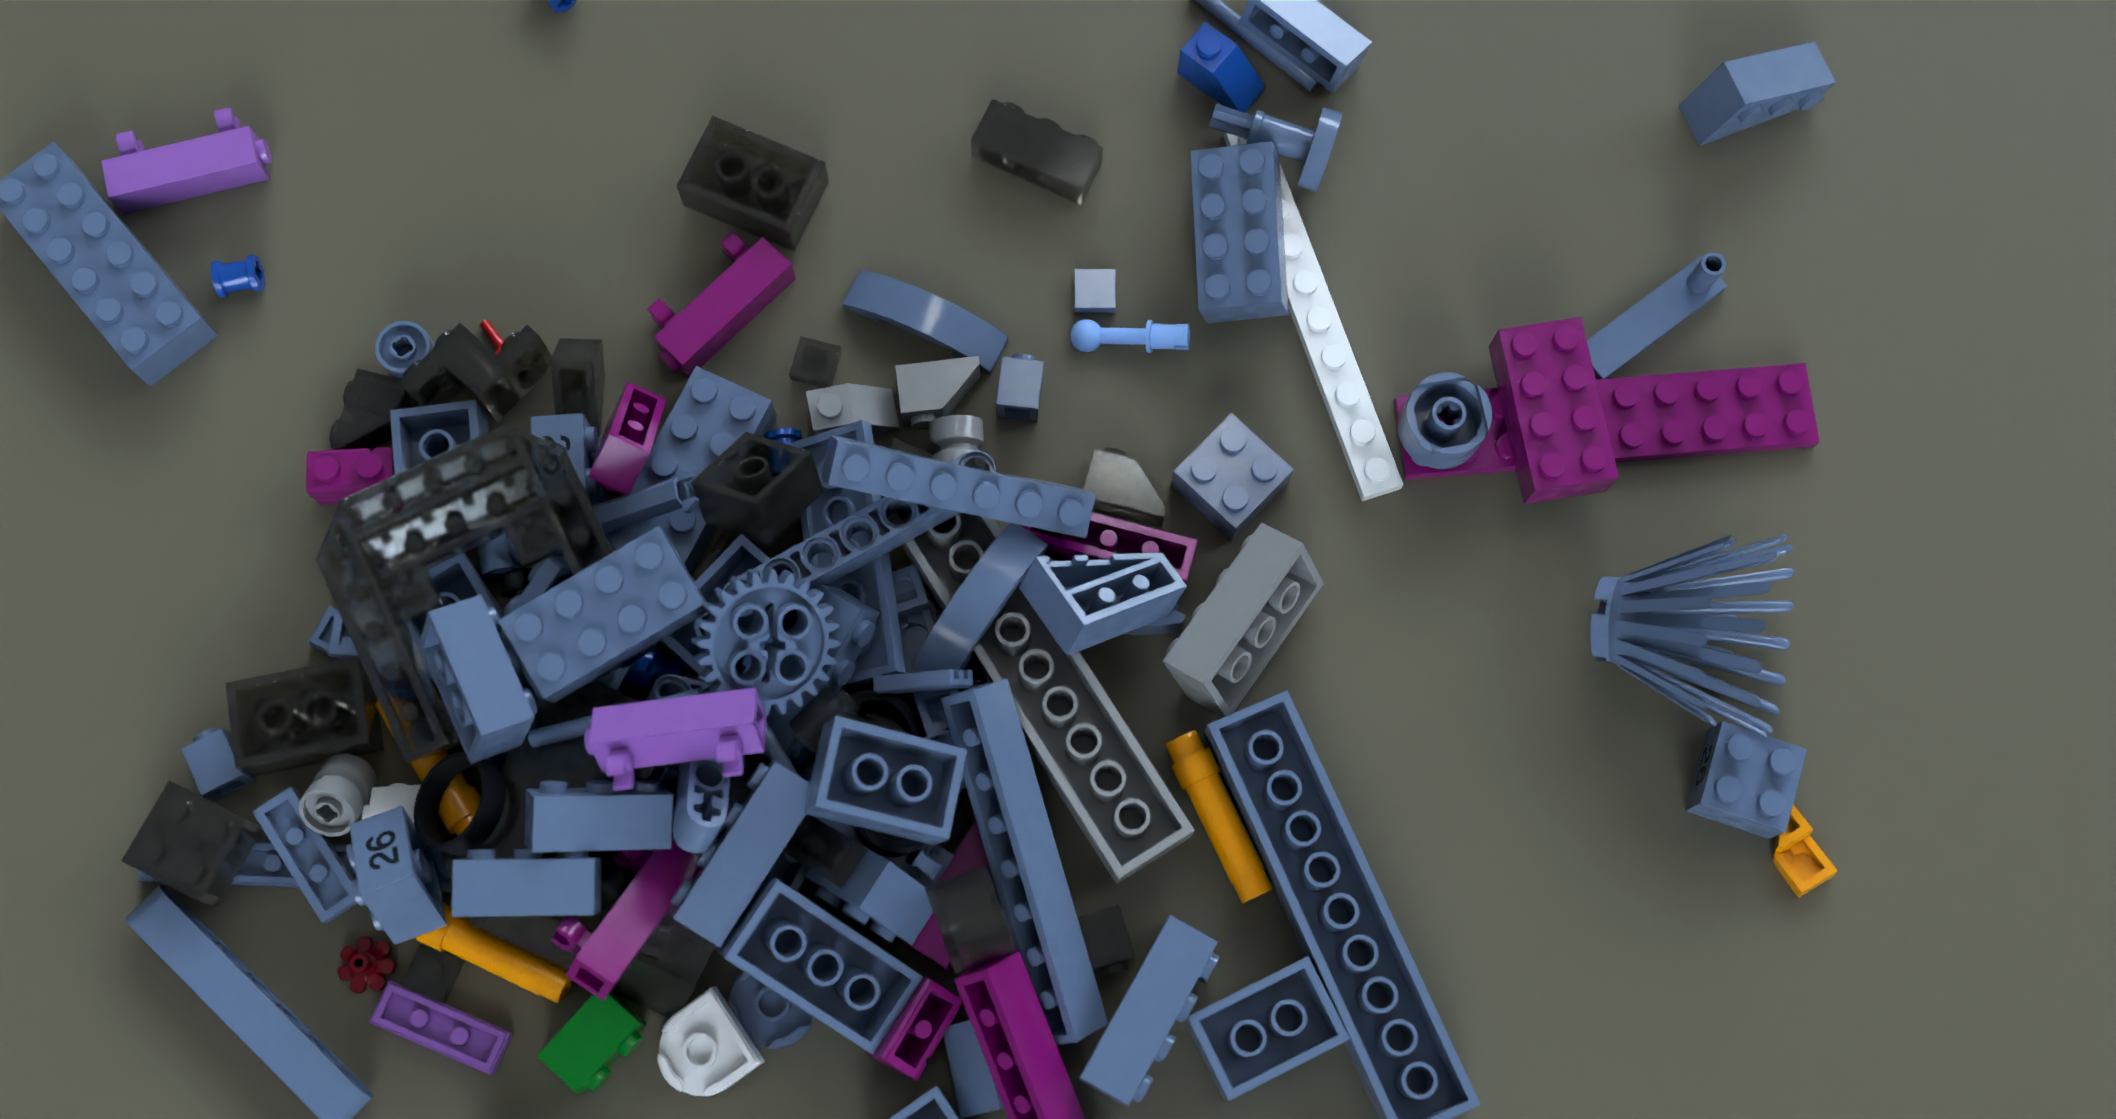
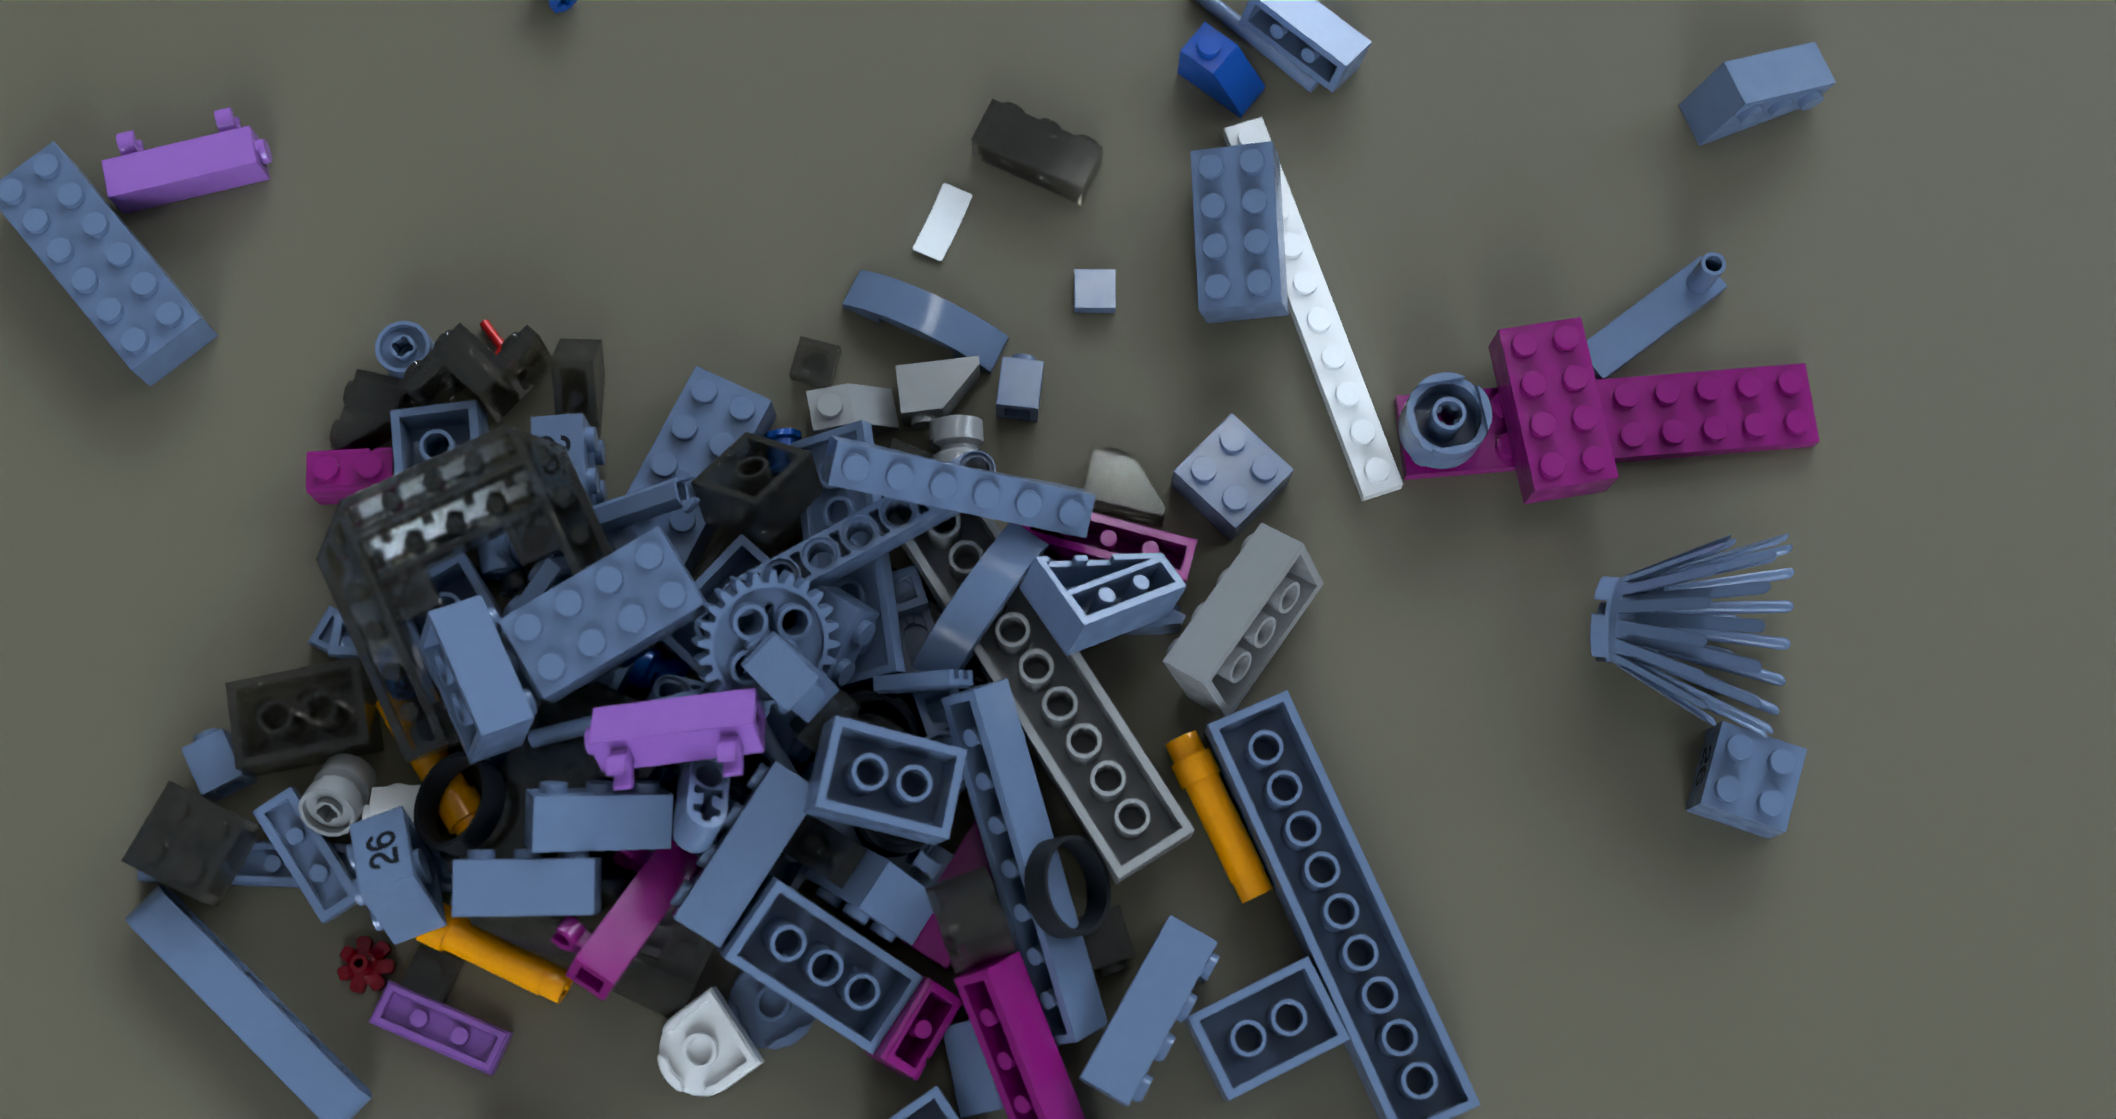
blue bush [210,254,265,298] -> none
green brick [537,992,647,1094] -> none
magenta brick [588,382,667,495] -> none
magenta brick [647,231,796,379] -> none
clear smoke brick [676,115,829,252] -> none
light blue pin [1070,319,1190,353] -> none
sand blue piece [1209,104,1343,192] -> none
light orange slope [1772,804,1838,898] -> none
none -> sand blue slope [741,631,839,723]
none -> white sticker [913,183,972,261]
none -> black tyre [1024,835,1111,939]

